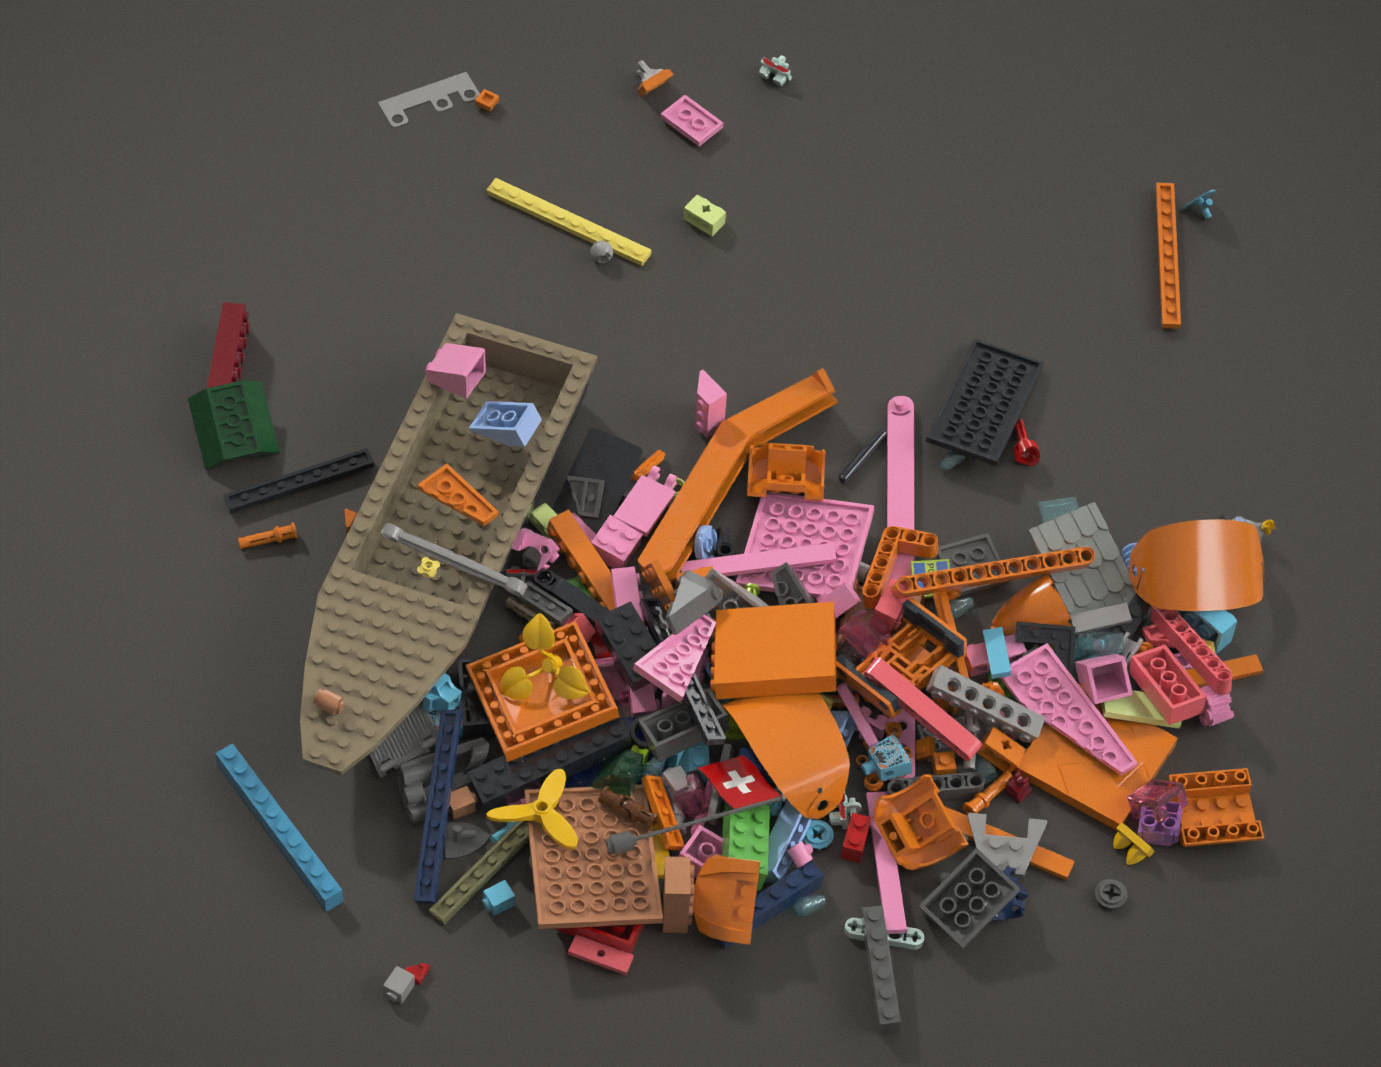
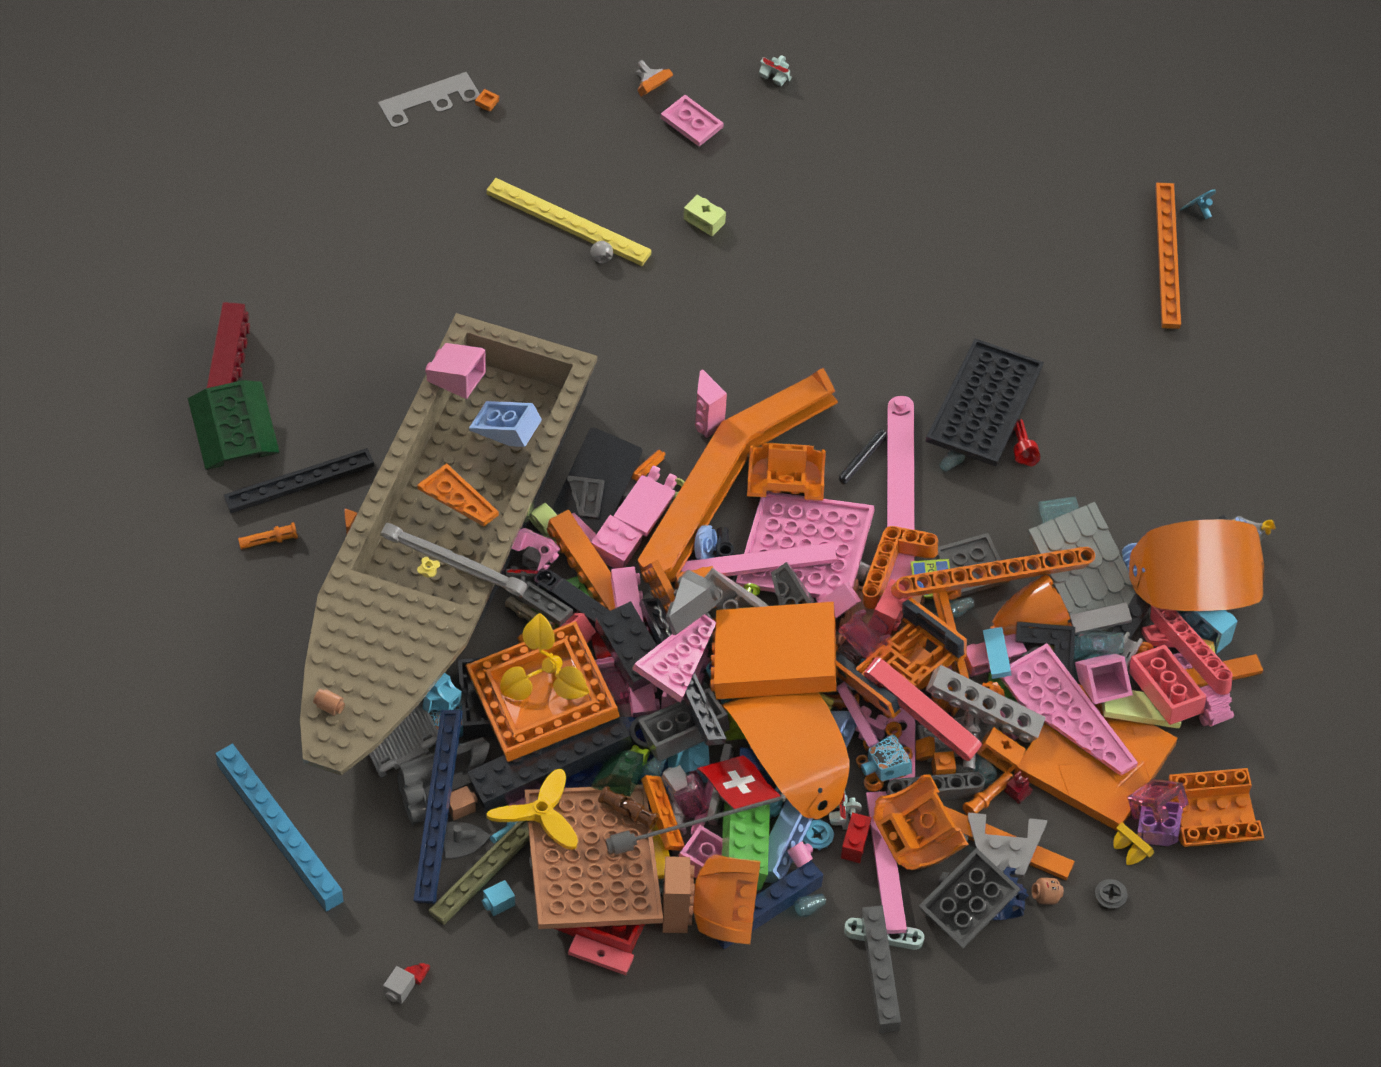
none -> nougat head [1032,878,1064,905]

